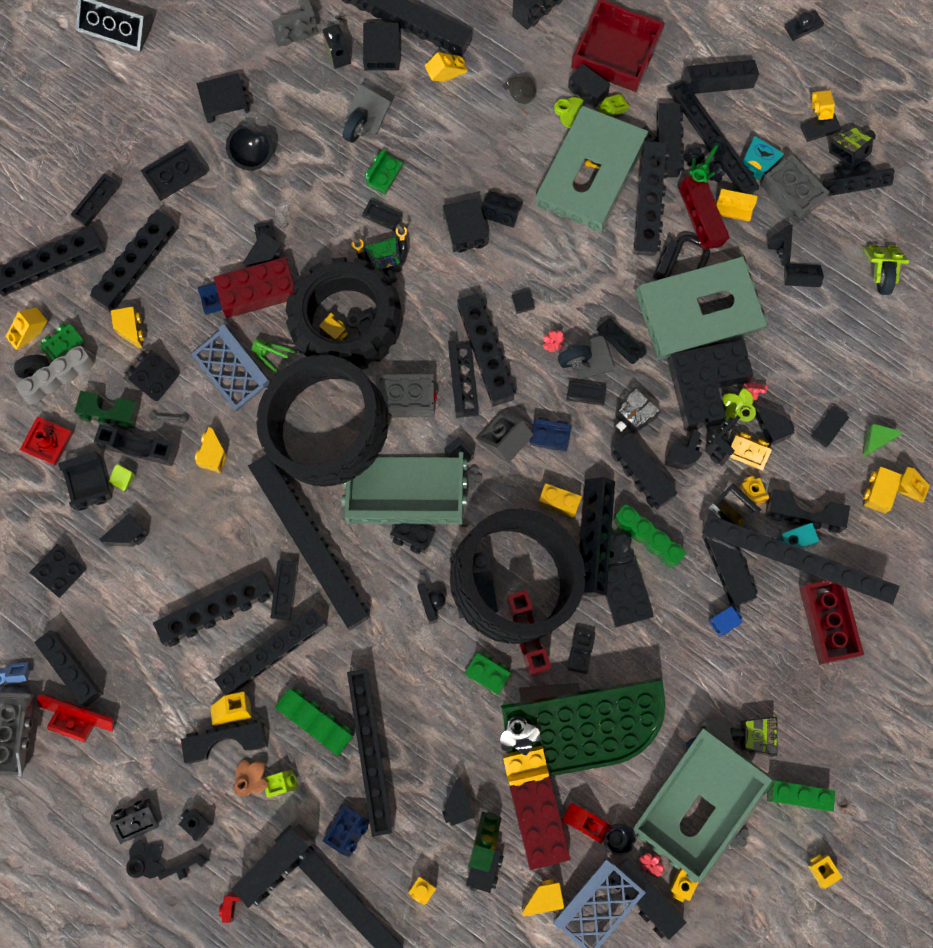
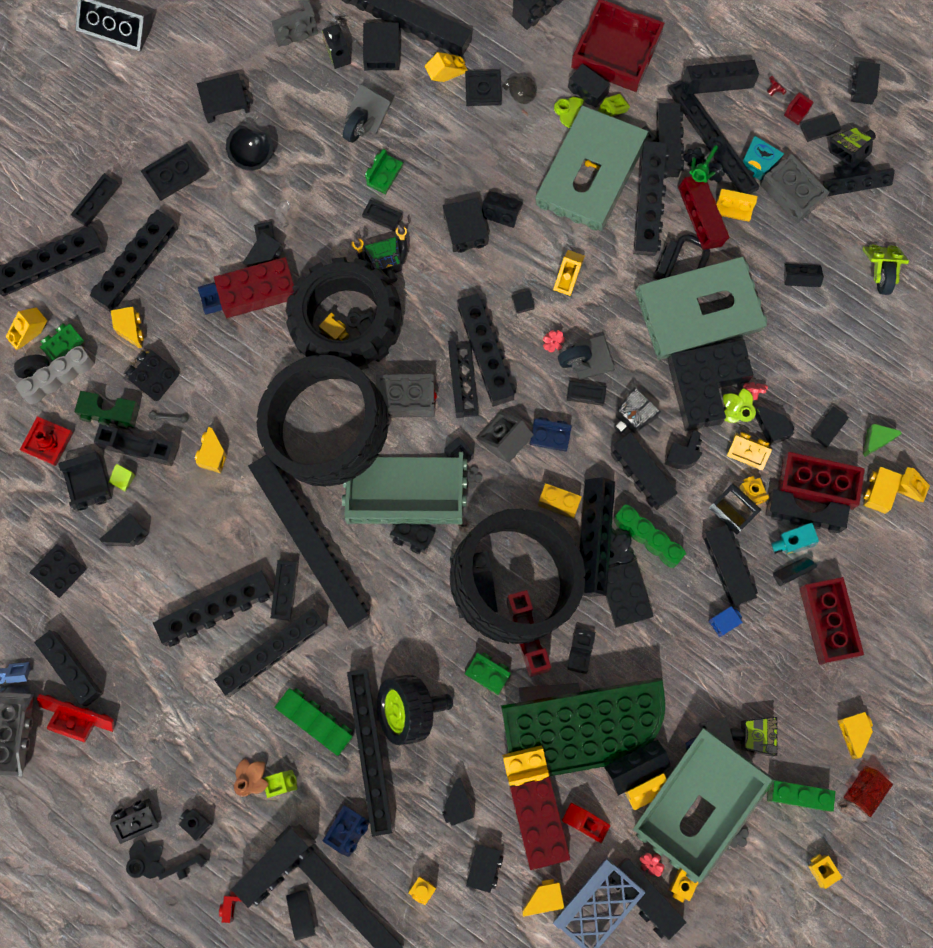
black arch [181,720,268,764] -> none
sand blue fence [192,324,271,411] -> none
yellow slope [210,692,252,727] -> none
bright green plant [251,338,296,374] -> none
black tile [417,583,446,624] -> none
dark green arch [468,812,502,872] -> none
plate [500,716,541,756] -> none
black plate [596,318,647,364] -> none
black hair [603,823,637,856] -> none
black plate [702,515,900,605] -> none
black bracket [705,415,741,466] -> none
black slope [768,225,793,266] -> none
black tile [784,10,824,41] -> none
yellow brick [811,90,835,120] -> none
none -> black slope [286,890,316,941]
none -> black wheel [377,675,453,746]
none -> black tile [465,70,502,106]
none -> yellow slope [553,250,585,296]
none -> black brick [604,739,672,796]
none -> yellow bracket [625,773,667,810]
none -> dark red plant [767,76,787,96]
none -> black slope [773,557,817,586]
none -> dark red brick [778,452,865,510]
none -> dark red panel [784,92,814,125]
none -> yellow slope [837,712,873,759]
none -> clear red bracket [844,766,893,817]
none -> black brick [849,61,880,105]

